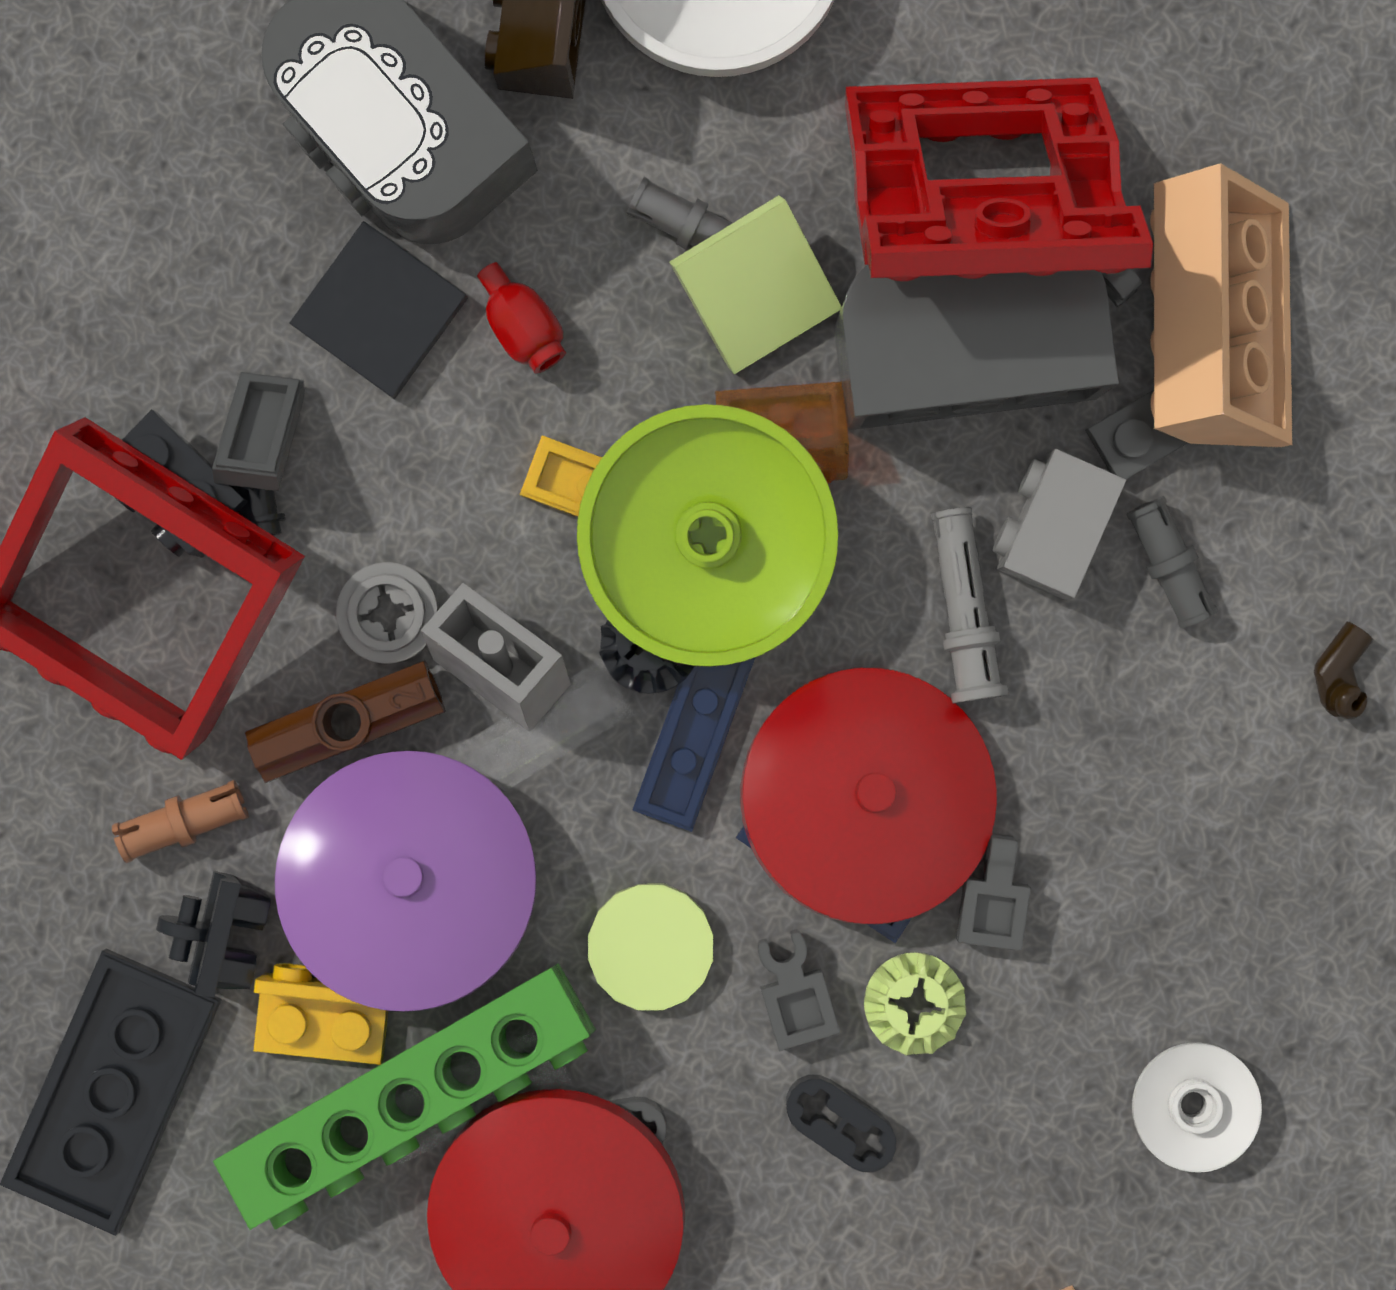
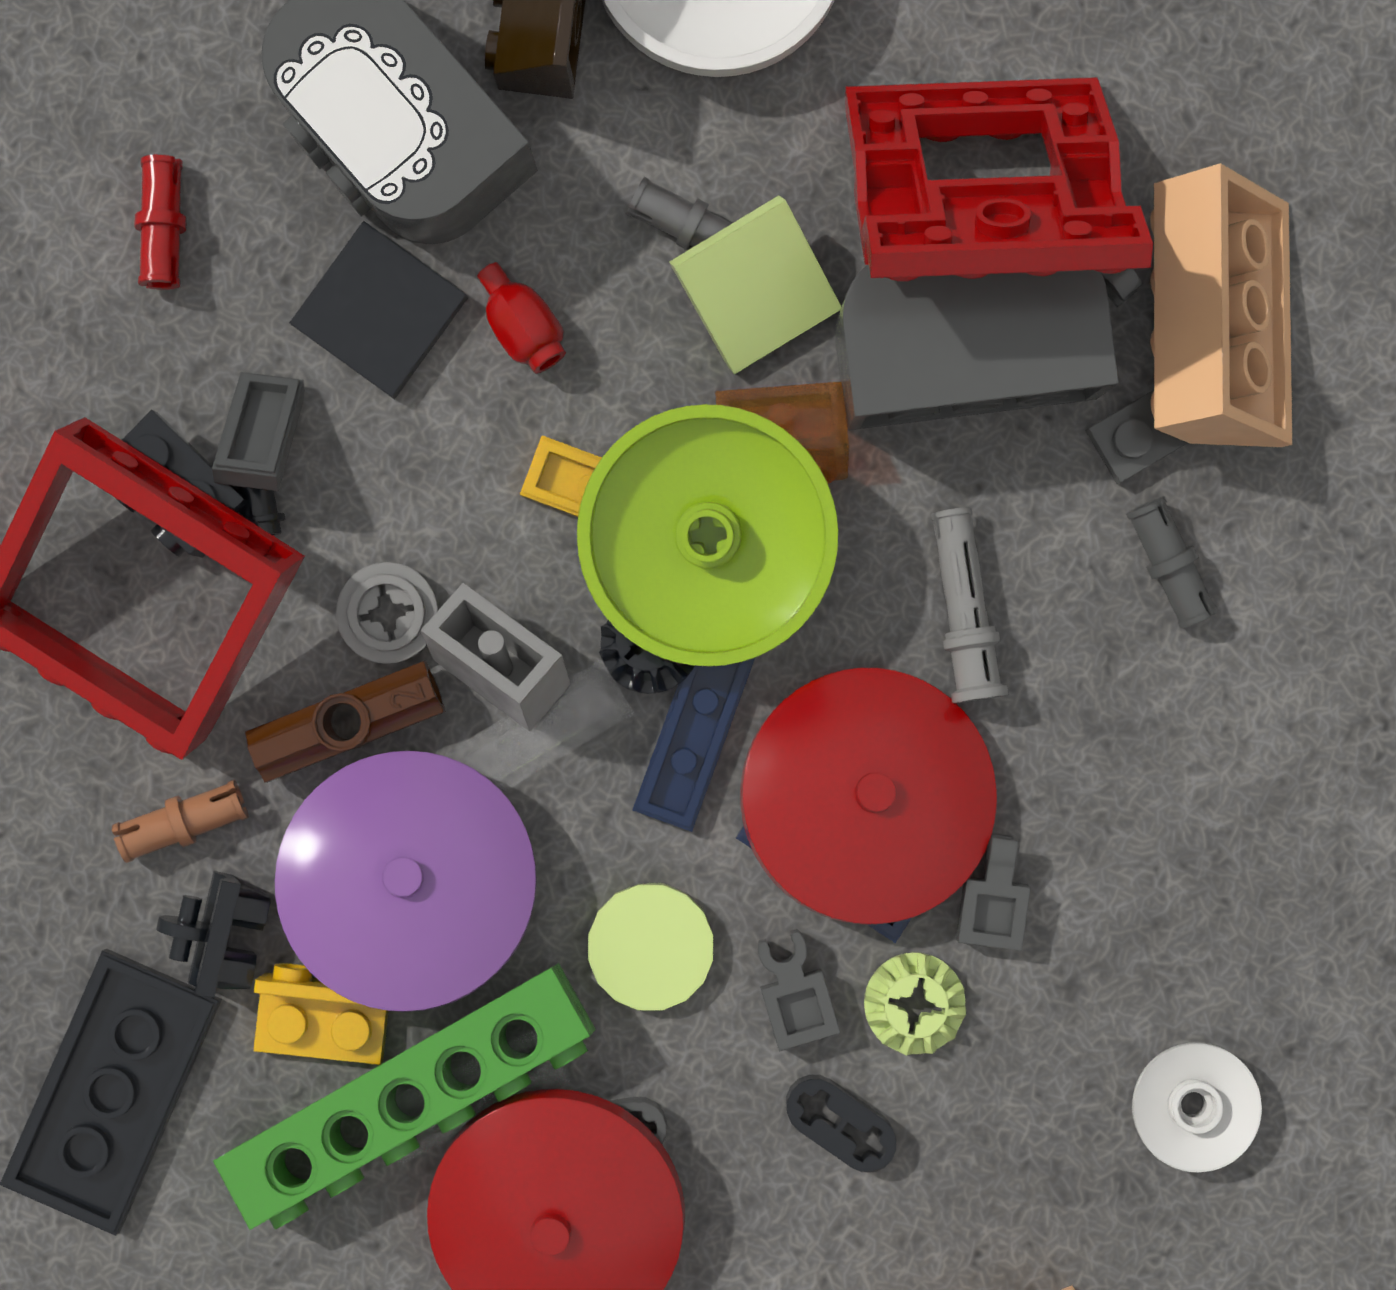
light grey brick [992,449,1126,600] -> none
dark brown arm [1314,621,1373,719] -> none
none -> red pin [134,154,187,290]

